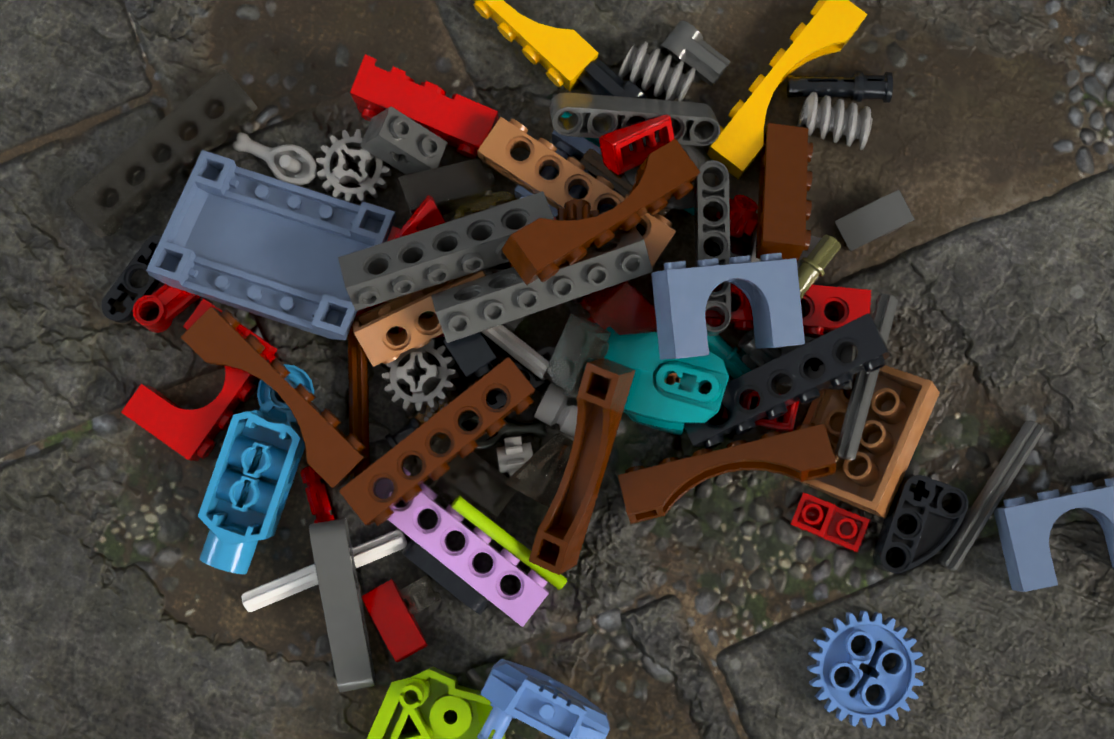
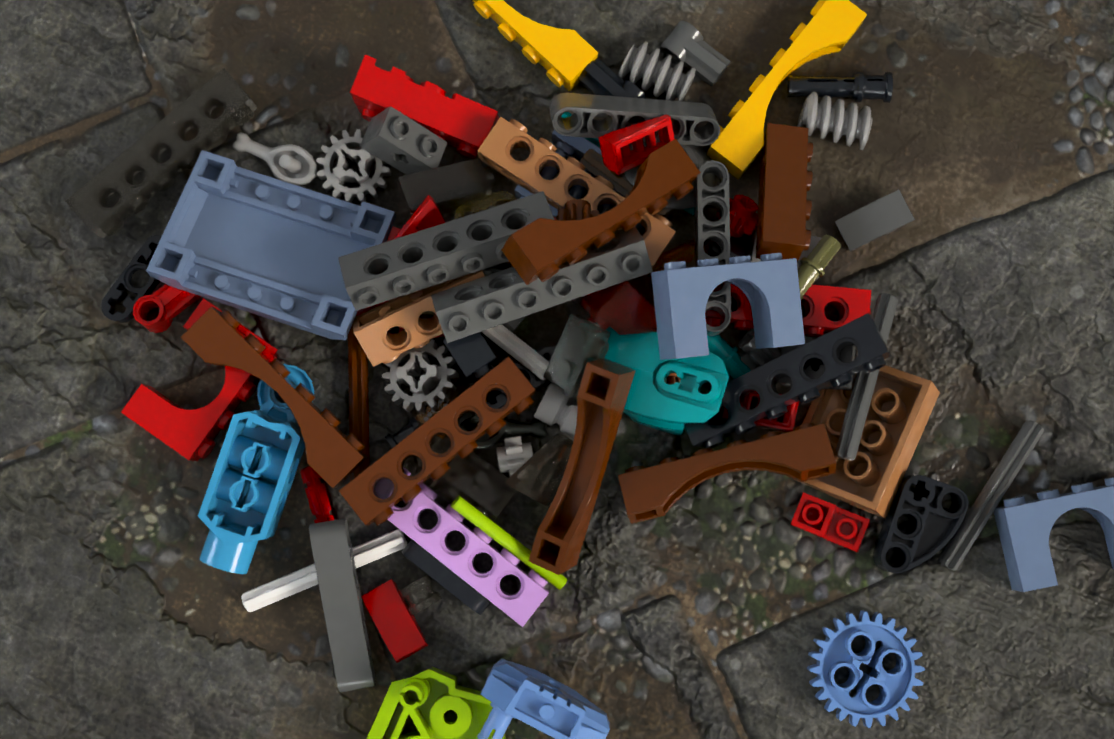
none -> axle [647,239,709,279]

